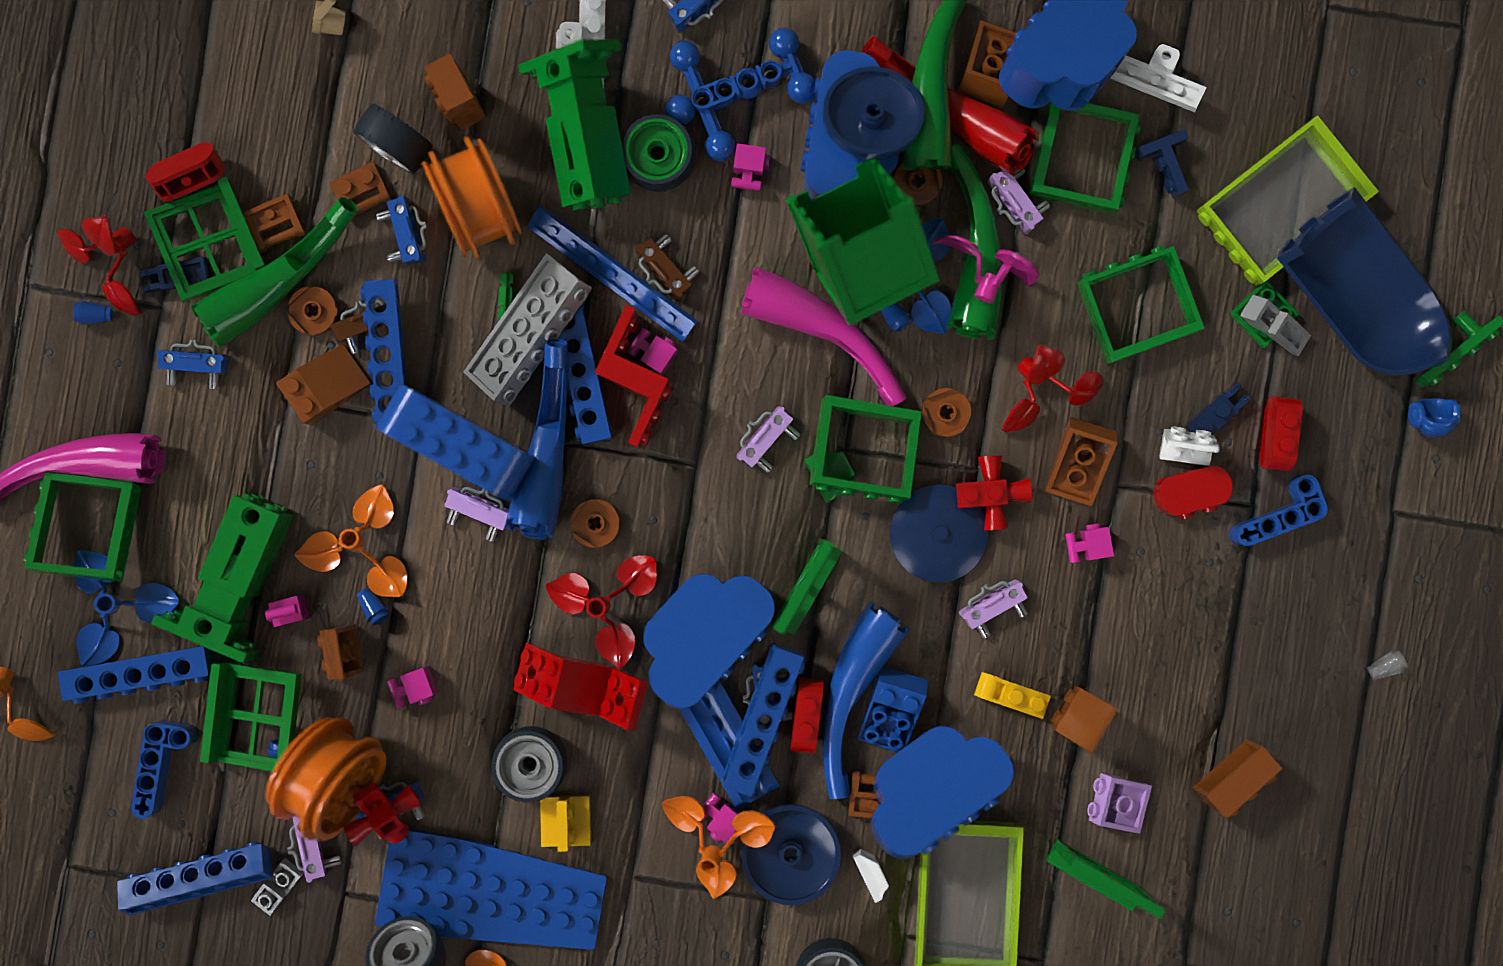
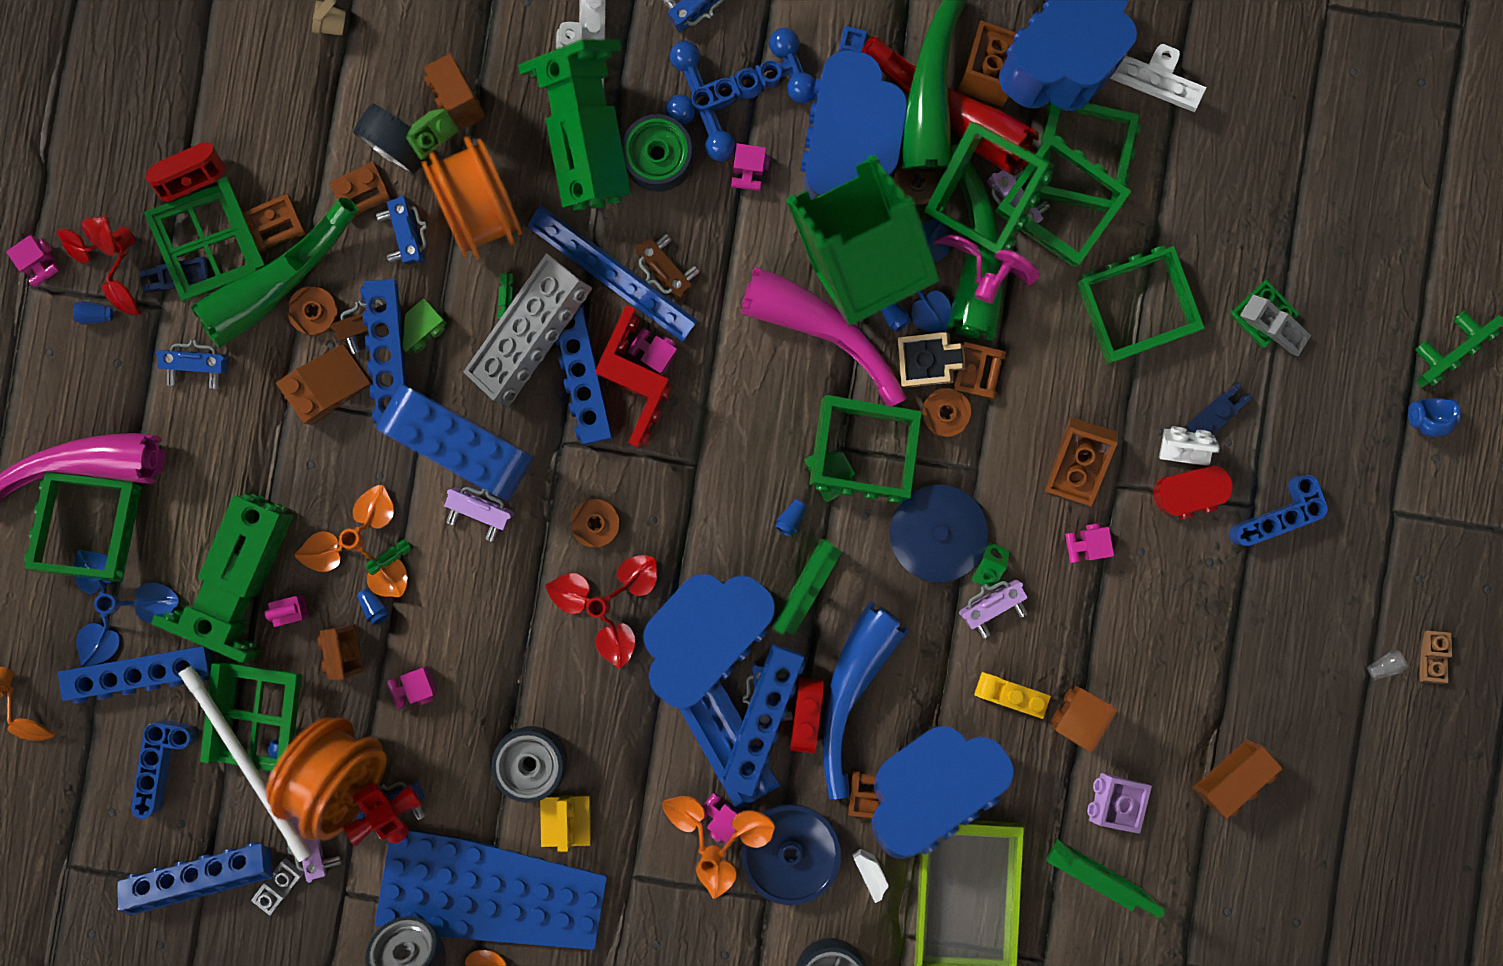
blue brick [505,339,567,540] -> none
red bracket [513,643,648,731] -> none
lavender piece [736,406,800,473] -> none
dark blue dish [823,67,924,159] -> none
blue slope [857,666,928,752] -> none
red brick [956,455,1032,531] -> none
red plant [1001,346,1104,432] -> none
dark blue bracket [1135,129,1189,199] -> none
clear window [1196,115,1379,286] -> none
red brick [1259,396,1303,472] -> none
dark blue panel [1277,187,1452,375] -> none
none -> dark pink brick [6,235,60,287]
none -> white piece [179,666,312,862]
none -> green axle [365,540,411,575]
none -> bright green slope [403,298,447,355]
none -> bright green slope [407,109,459,159]
none -> blue cone [775,499,807,537]
none -> blue tile [838,26,868,52]
none -> piece [898,332,966,388]
none -> green window [924,121,1055,253]
none -> dark orange plate [953,342,1006,400]
none -> green bracket [972,542,1010,587]
none -> green window [995,135,1131,268]
none -> medium nougat slope [1420,631,1452,684]

